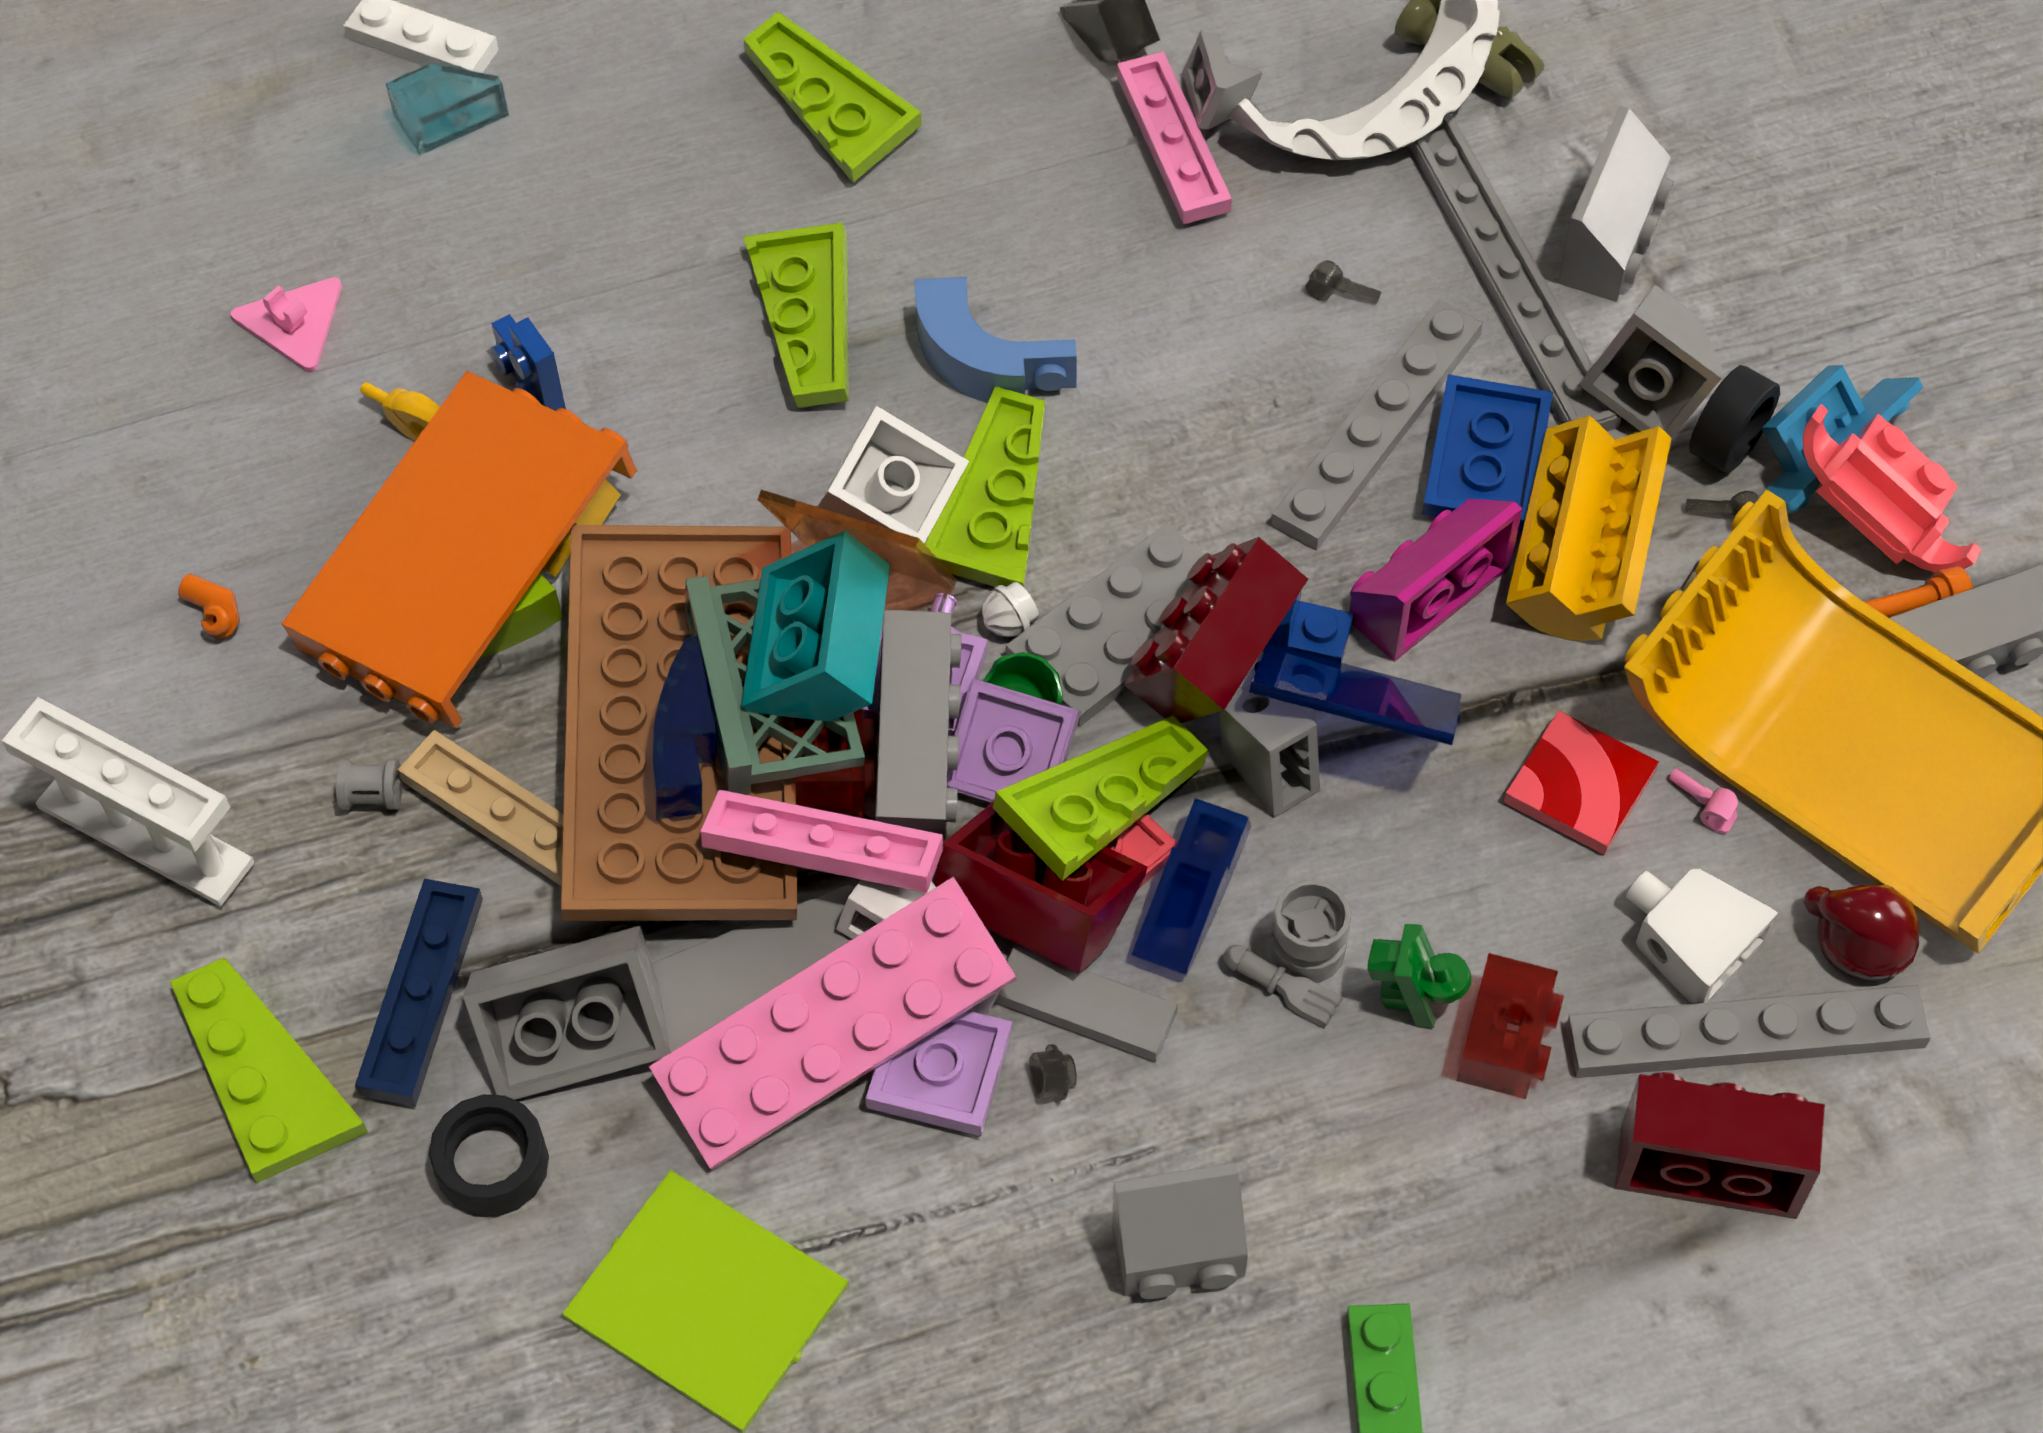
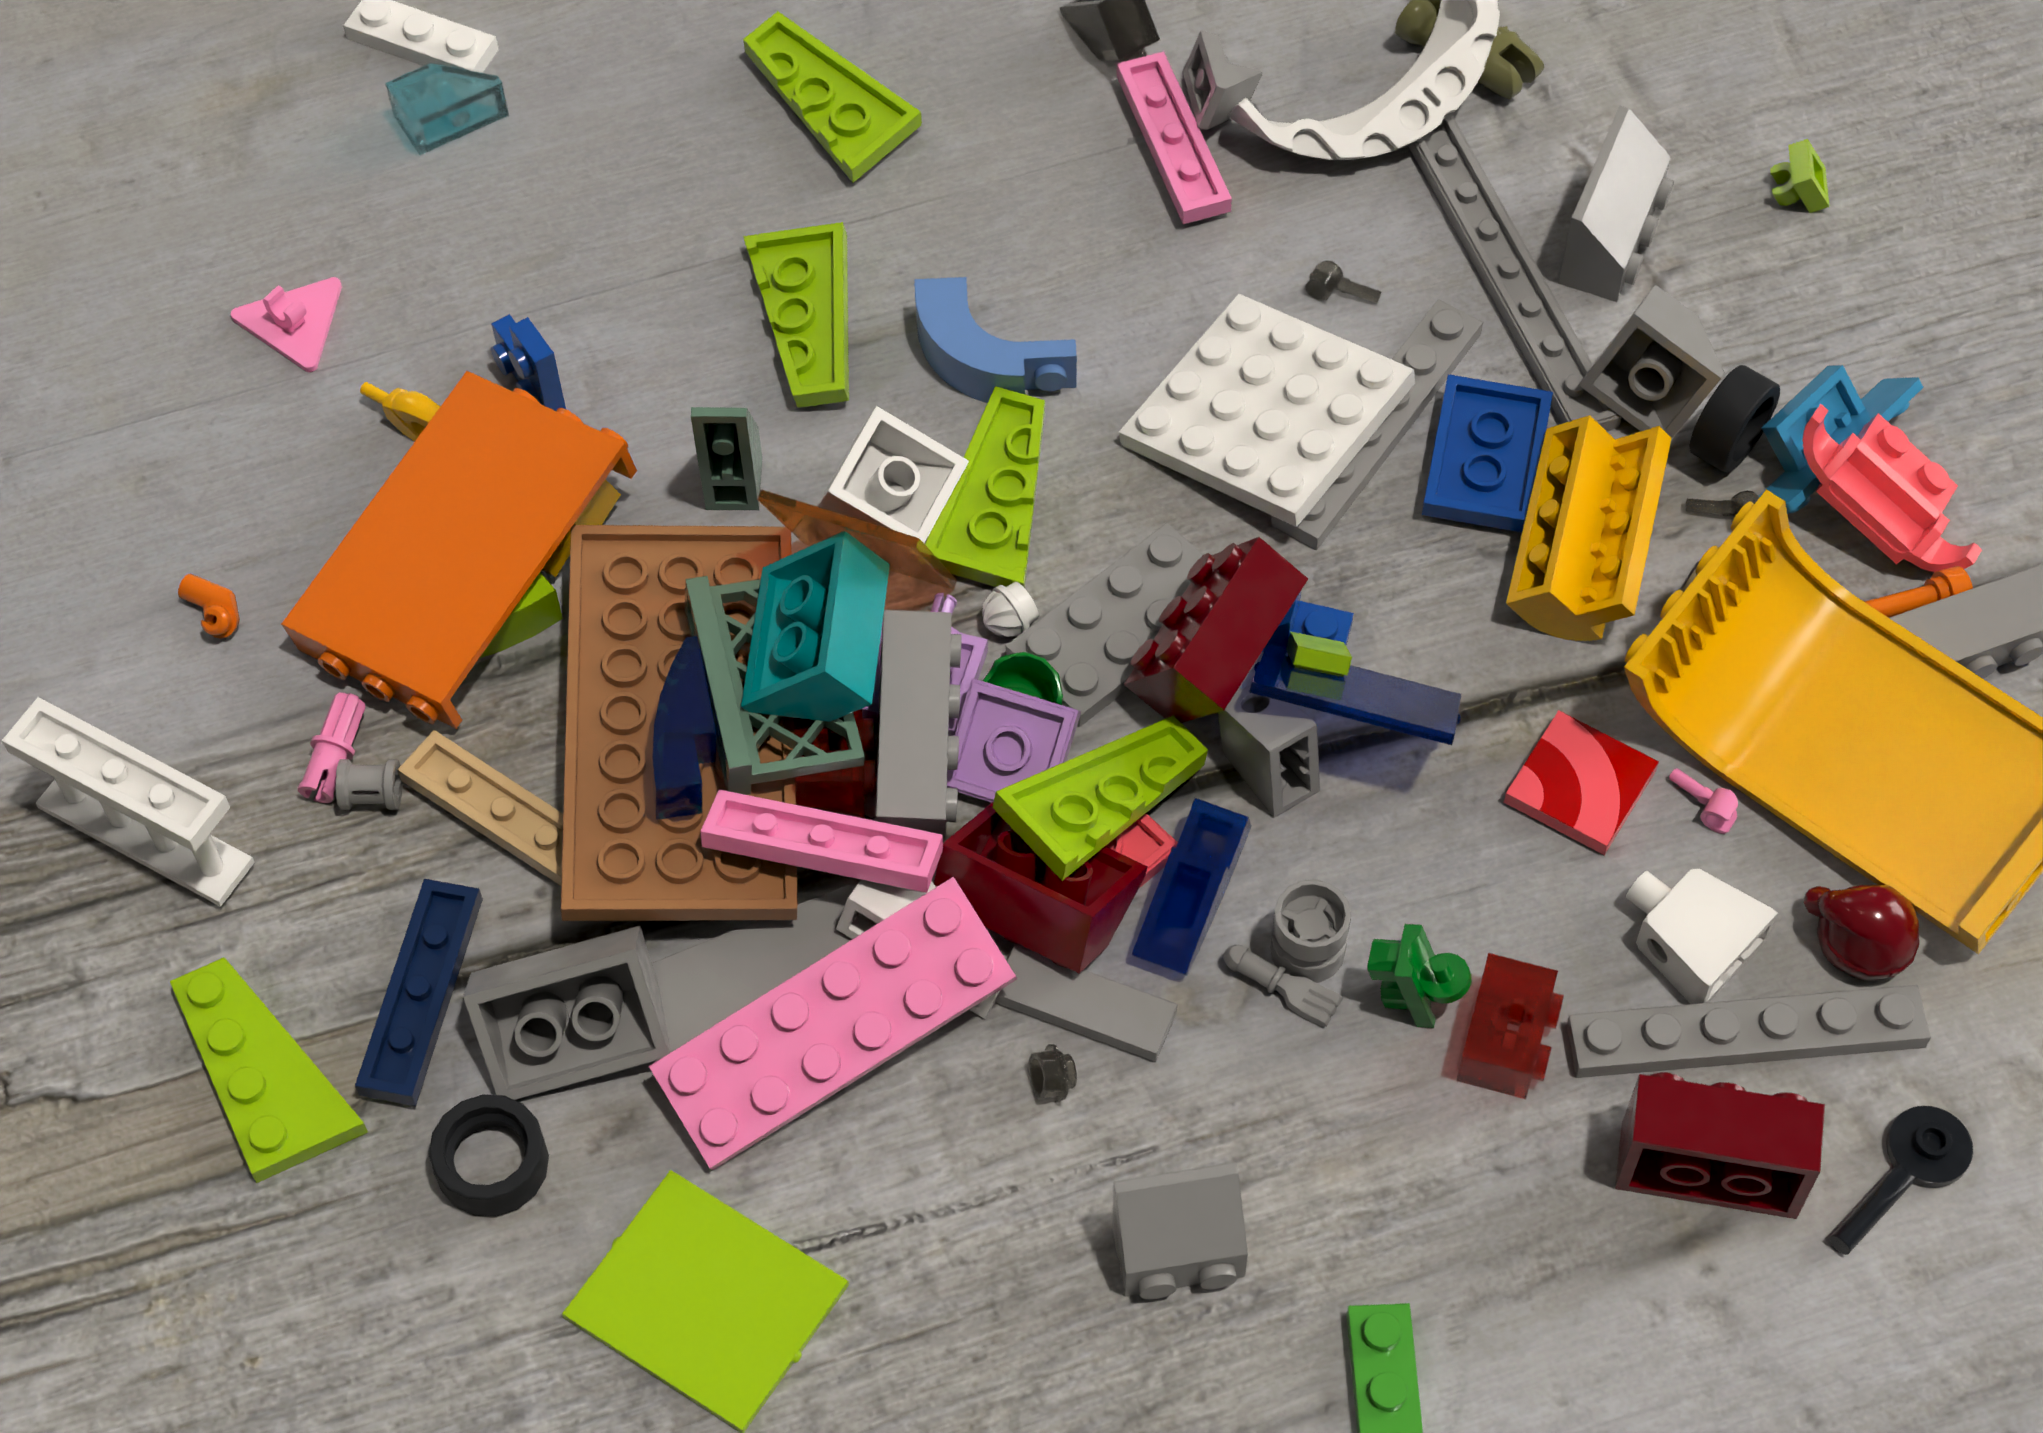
lavender plate [866,1011,1013,1136] -> none
dark pink slope [1349,499,1522,662] -> none
none -> bright pink axle [297,692,366,803]
none -> sand green slope [691,407,762,510]
none -> white plate [1119,294,1415,527]
none -> lime tile [1286,631,1352,677]
none -> lime tile [1770,139,1830,213]
none -> black piece [1829,1106,1973,1255]

